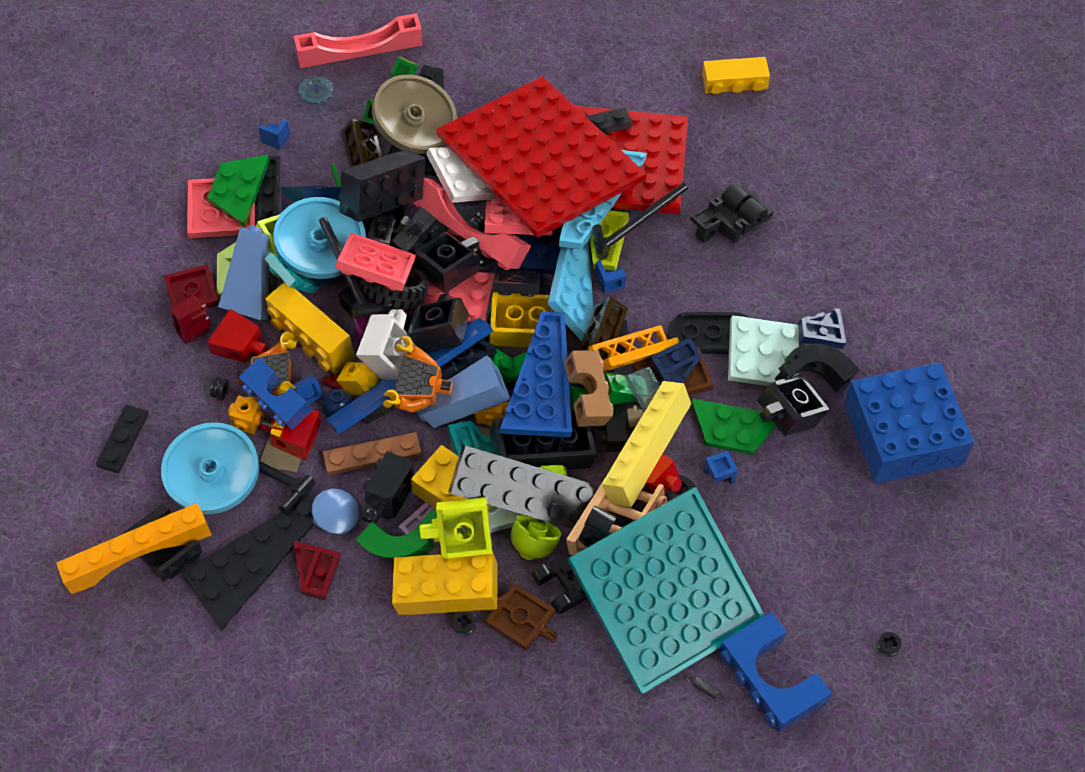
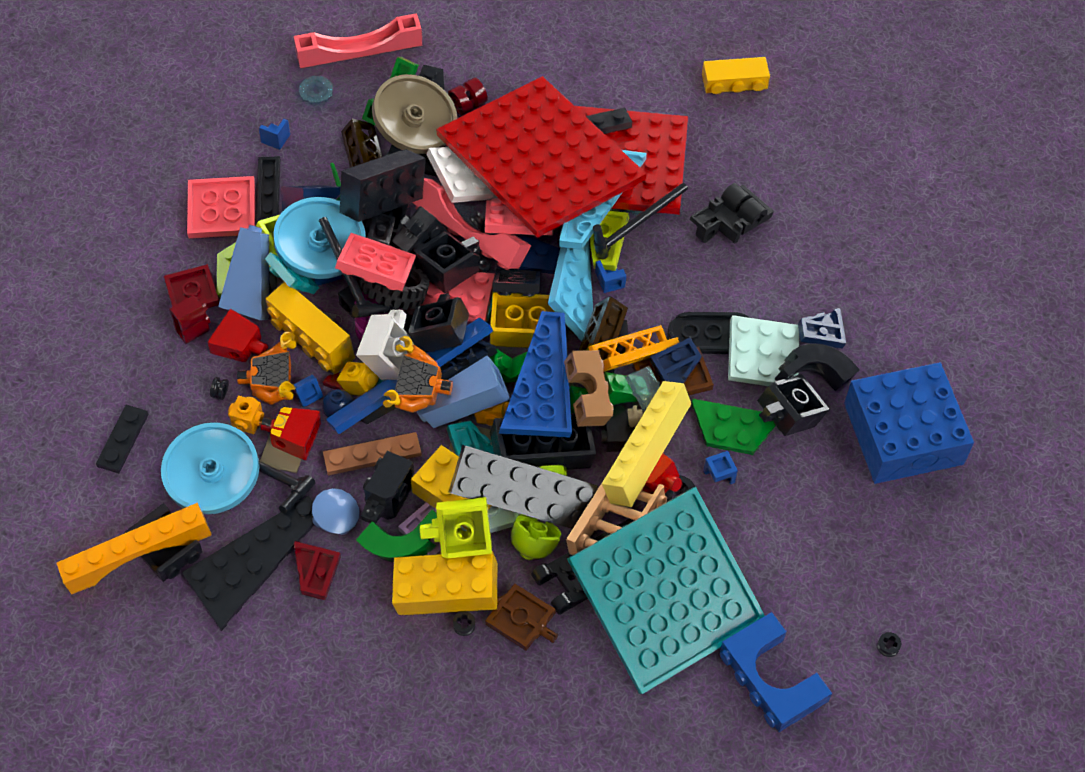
green wing [208,155,270,227] -> none
blue arch [239,357,313,430] -> none
black piece [579,505,616,547] -> none
flat silver piece [687,675,725,702] -> none
none -> dark red wheel [448,78,488,115]

